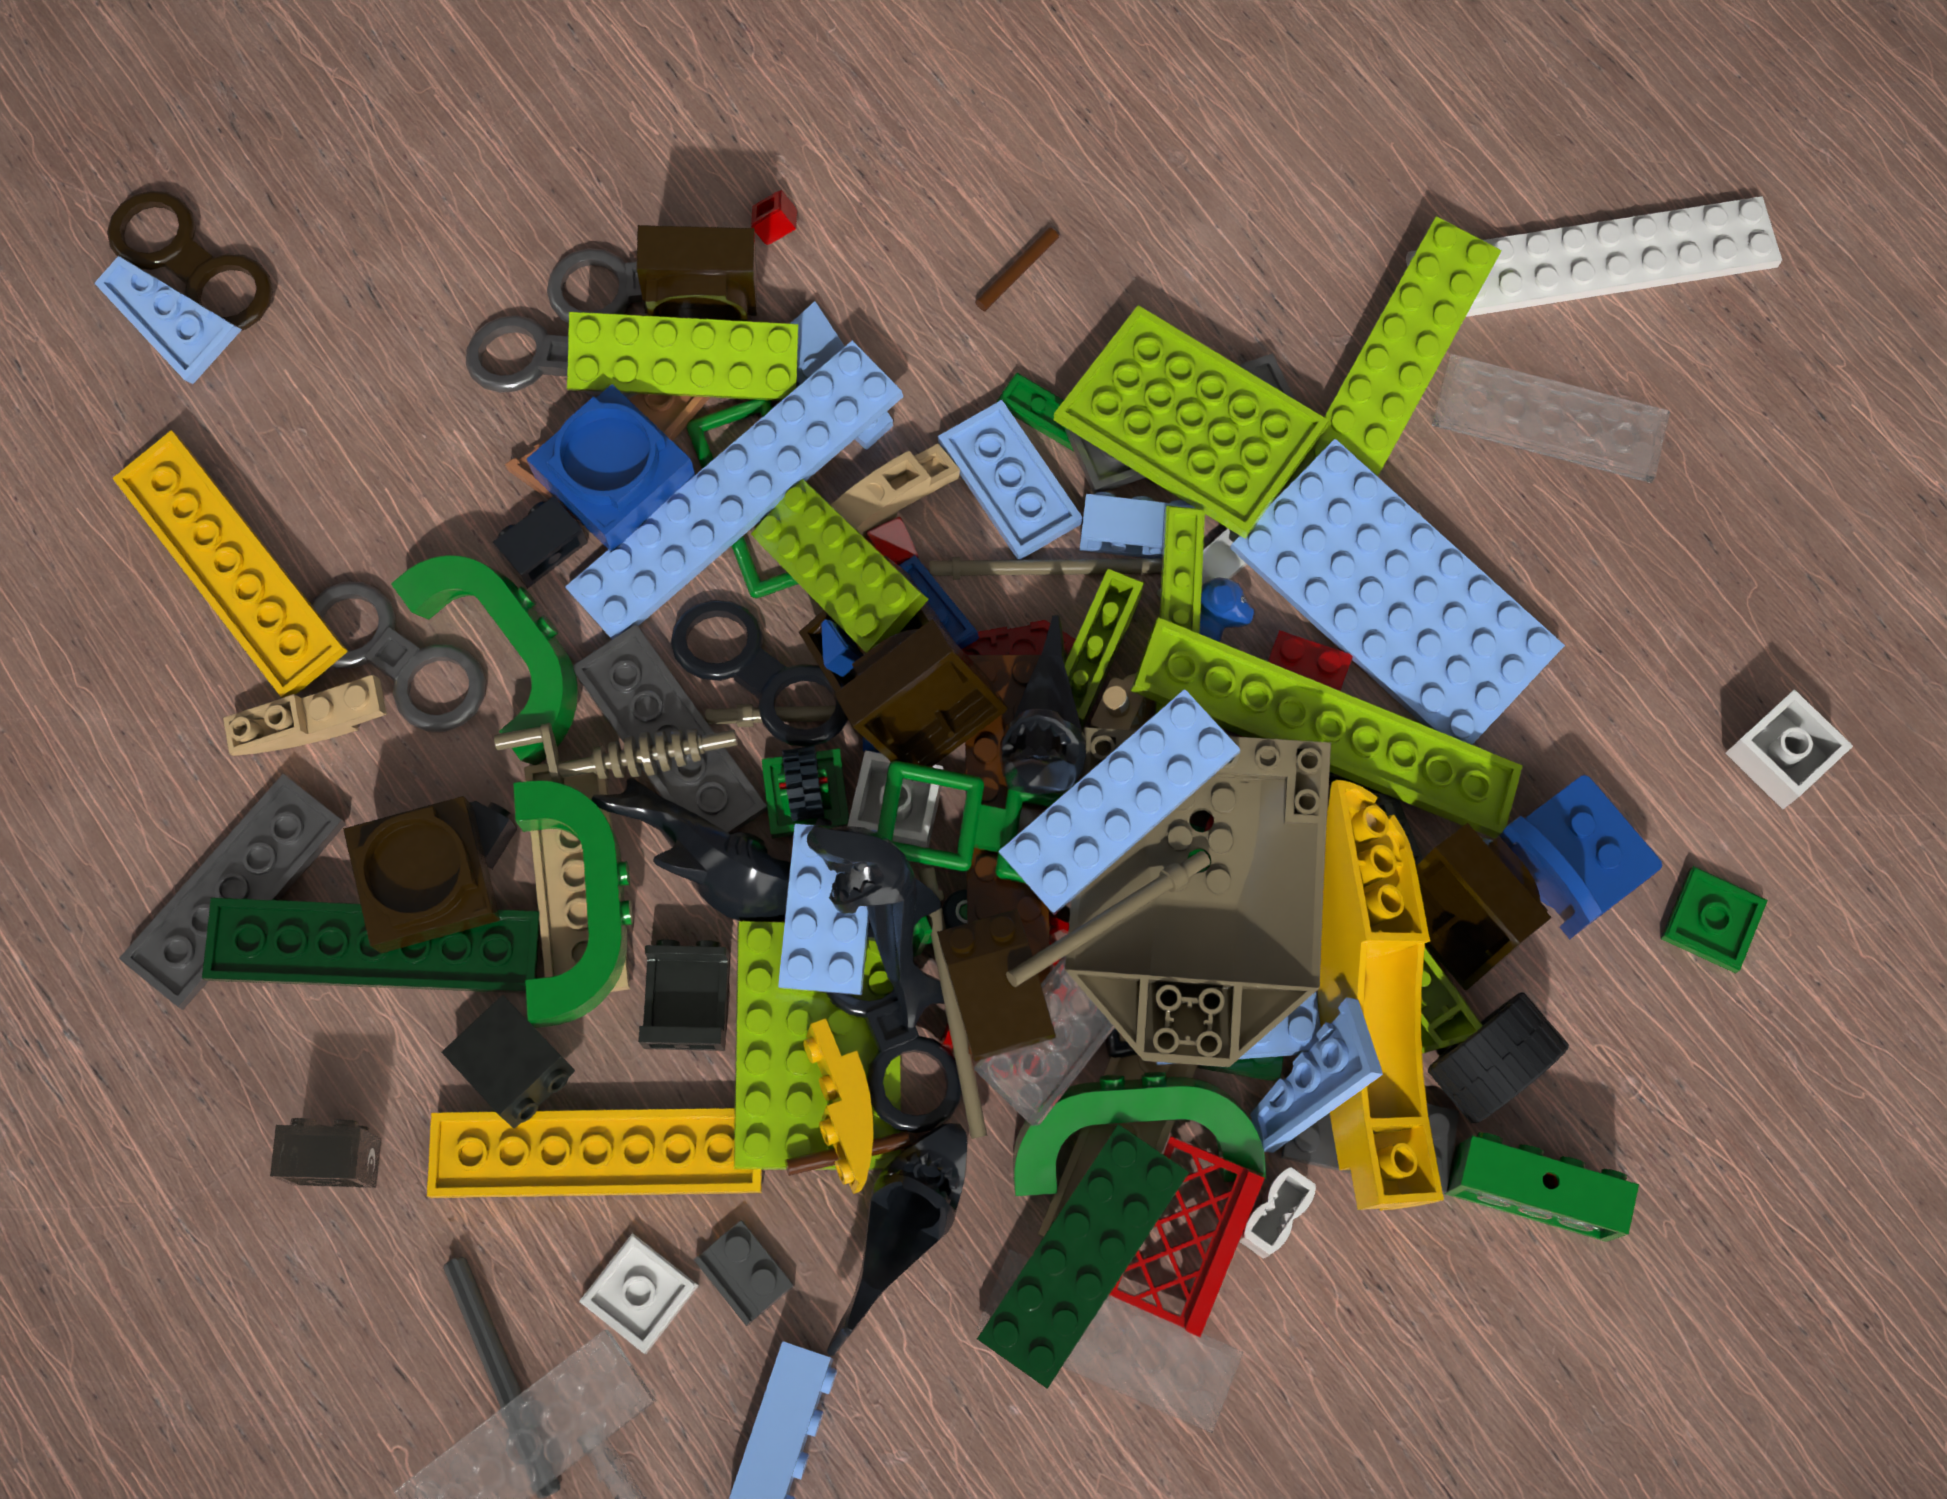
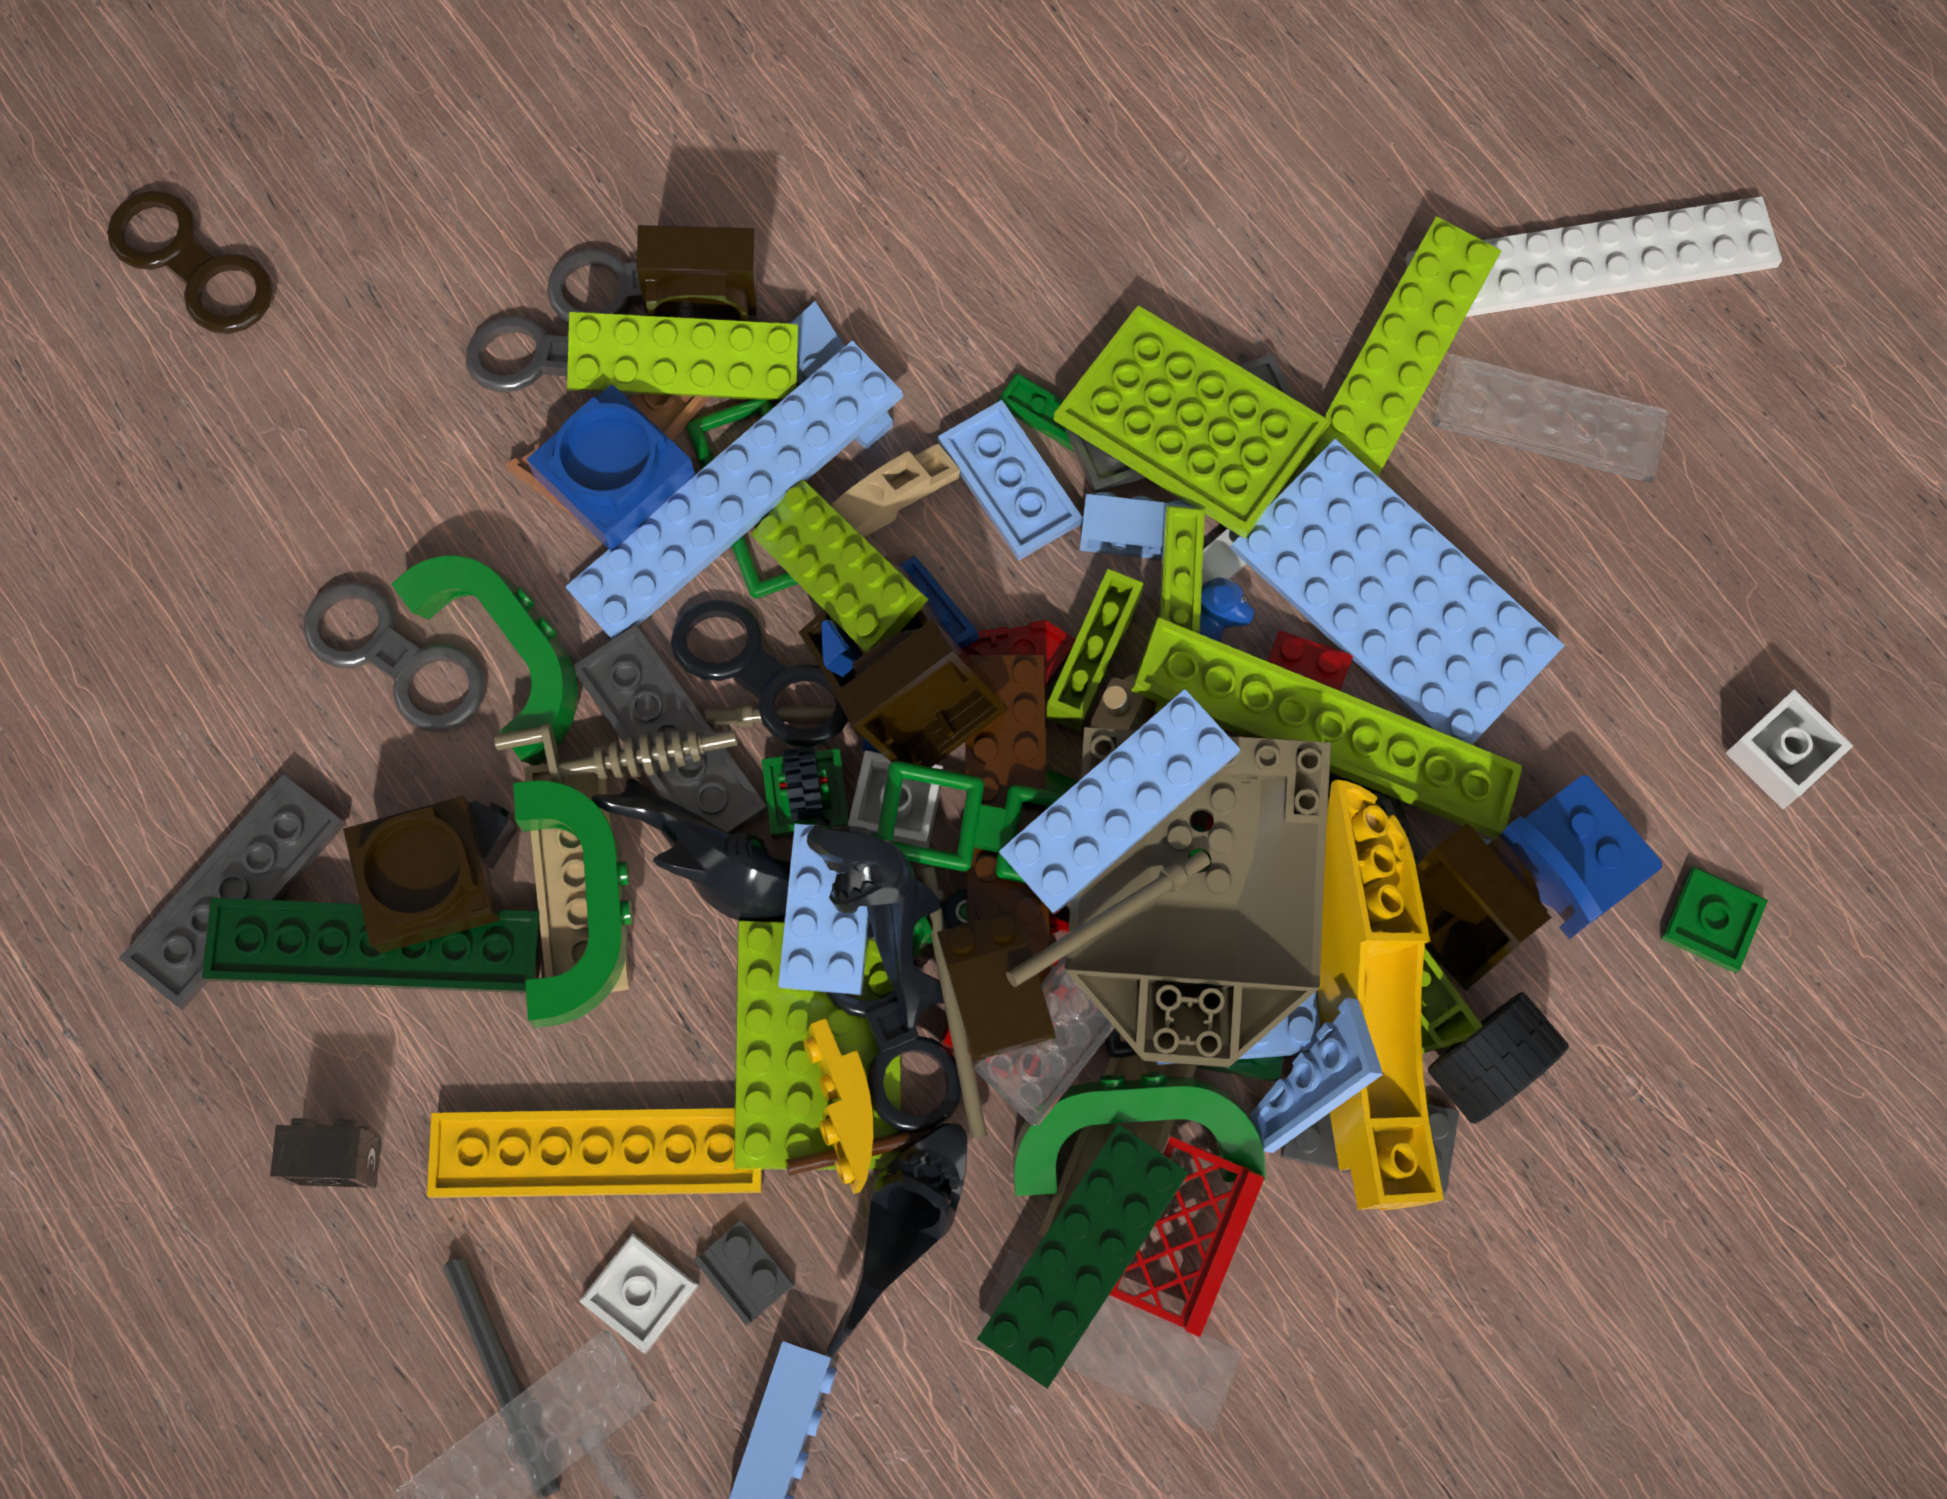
light blue wing [95,256,242,384] -> none
yellow plate [112,430,348,698] -> none
tan slope [223,675,387,756] -> none
pearl dark grey panel [441,995,575,1128] -> none
black brick [493,496,588,589] -> none
pearl dark grey panel [638,939,730,1051] -> none
red slope [751,190,797,245] -> none
slope [866,517,919,565] -> none
dark tan bar [930,557,1162,580] -> none
reddish brown bar [975,227,1059,311] -> none
black piece [999,615,1086,795] -> none
white brick [1239,1167,1316,1259] -> none
green brick [1444,1132,1639,1242] -> none

